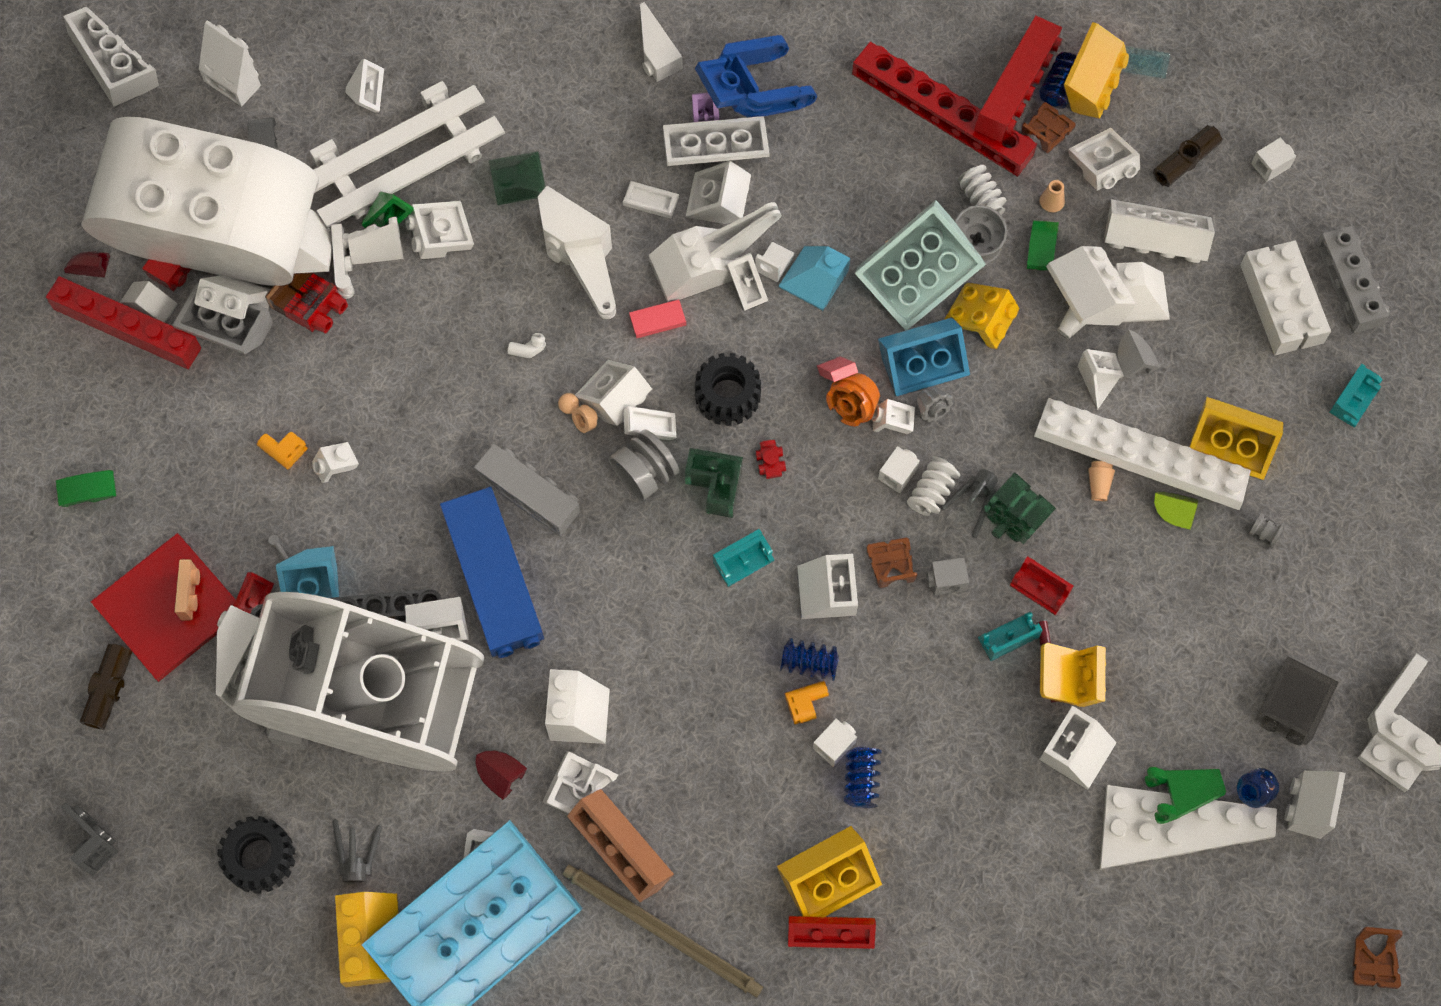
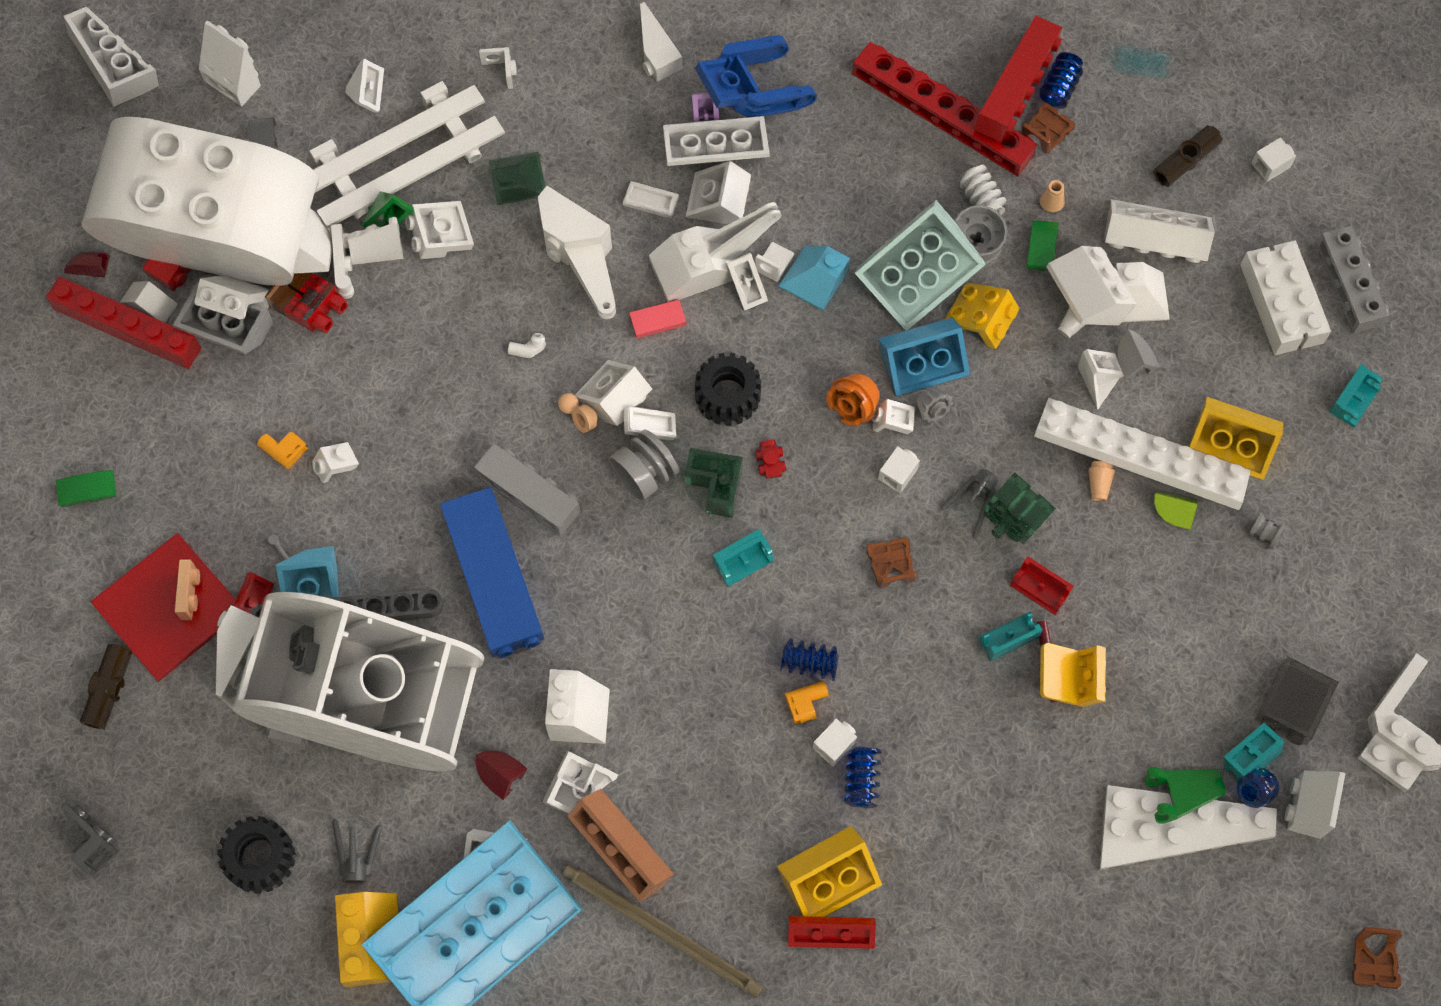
white slope [405,597,469,641] -> none
white slope [797,554,858,619] -> none
coral tile [817,356,858,382] -> none
white piece [907,457,960,516] -> none
light grey brick [926,558,969,595] -> none
white slope [1039,706,1116,790] -> none
yellow slope [1064,22,1129,119] -> none
white plate [1068,128,1140,191] -> none
none -> white bracket [479,47,517,89]
none -> teal hinge [1223,723,1285,788]

